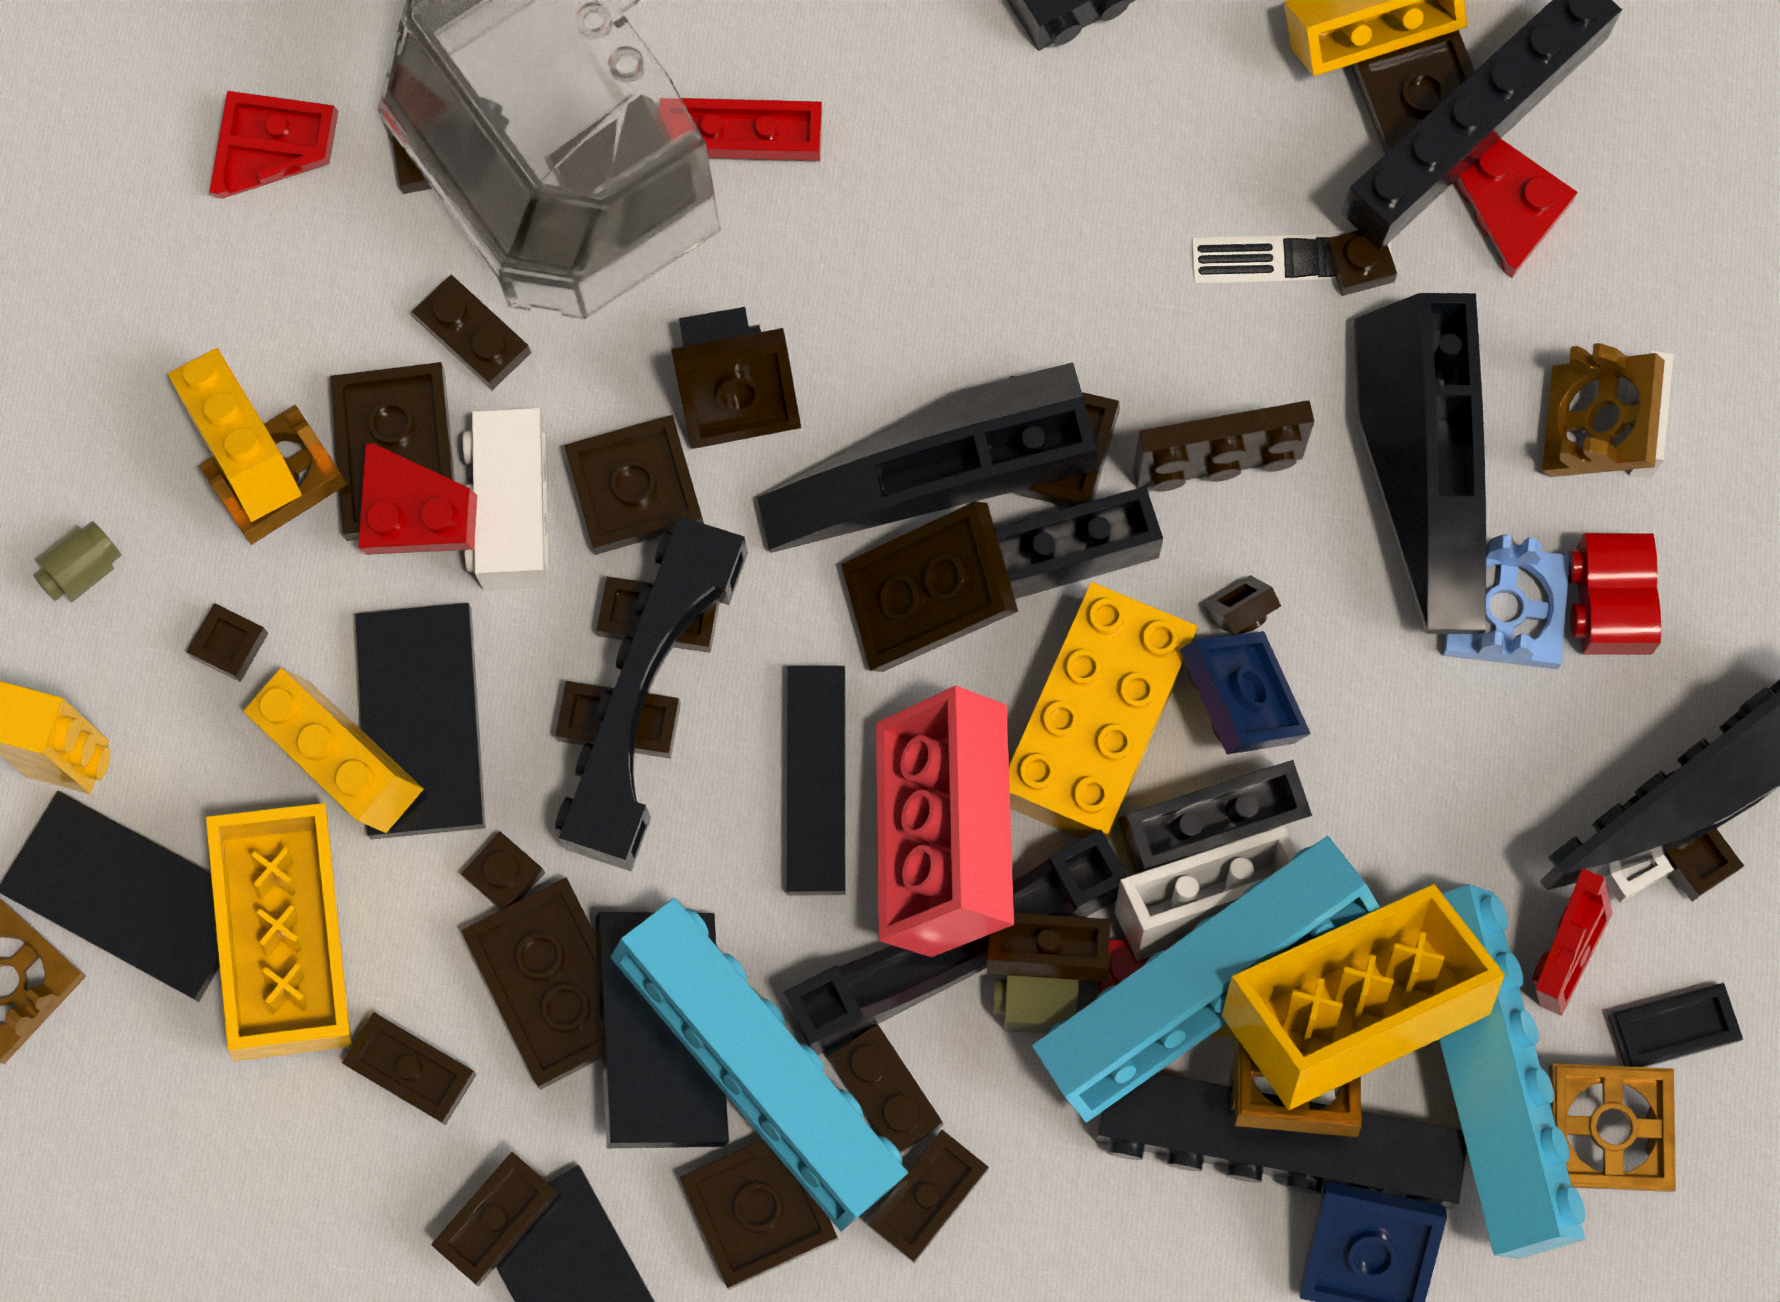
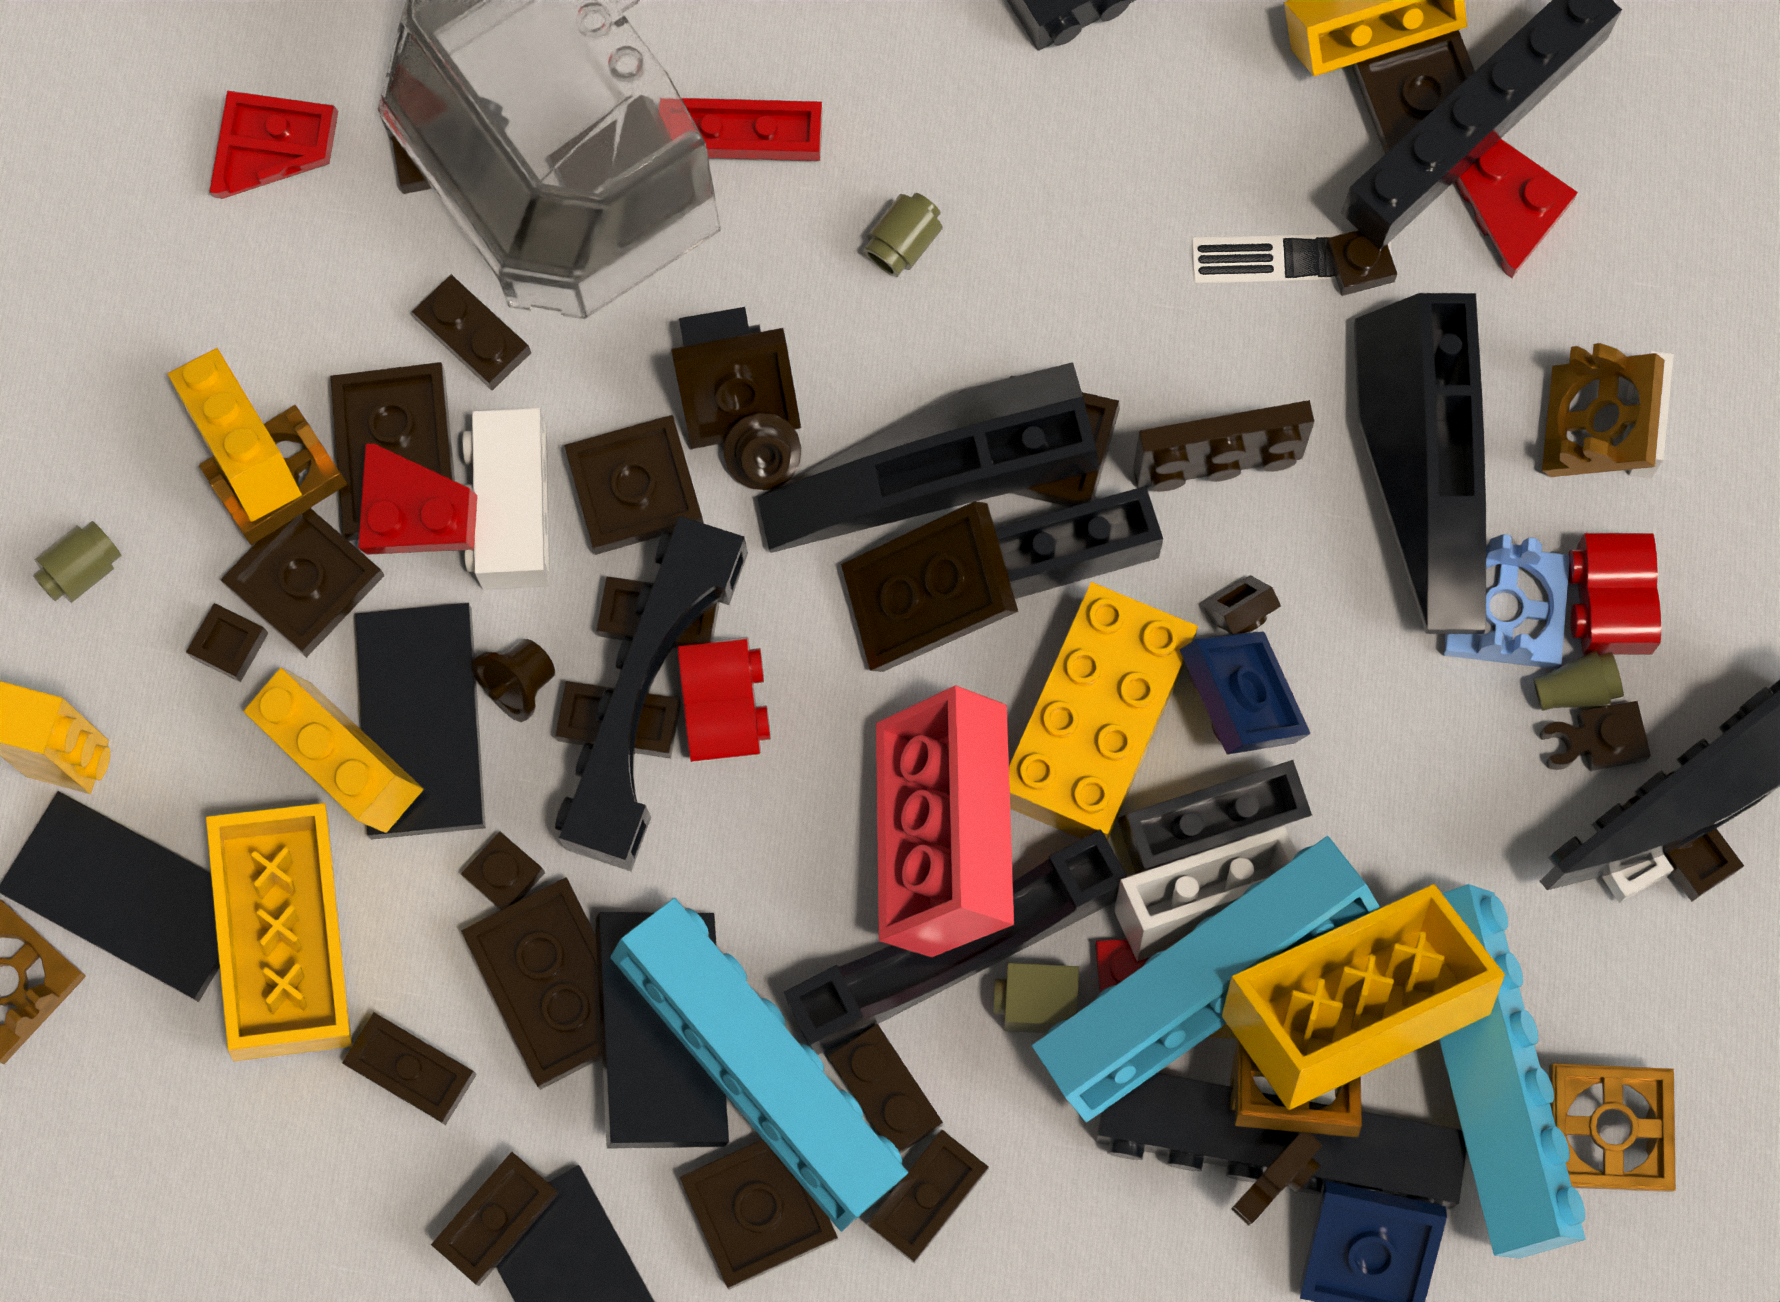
black tile [787,666,846,896] -> none
dark brown plate [987,913,1110,982] -> none
red wing [1532,868,1613,1016] -> none
black tile [1608,983,1743,1067] -> none
none -> dark brown plate [221,508,385,658]
none -> dark brown piece [471,639,555,722]
none -> red brick [678,637,771,762]
none -> dark brown piece [723,412,802,490]
none -> olive brick [863,193,943,277]
none -> dark brown plate [1231,1132,1323,1226]
none -> olive cone [1533,650,1624,711]
none -> dark brown plate [1540,701,1651,771]

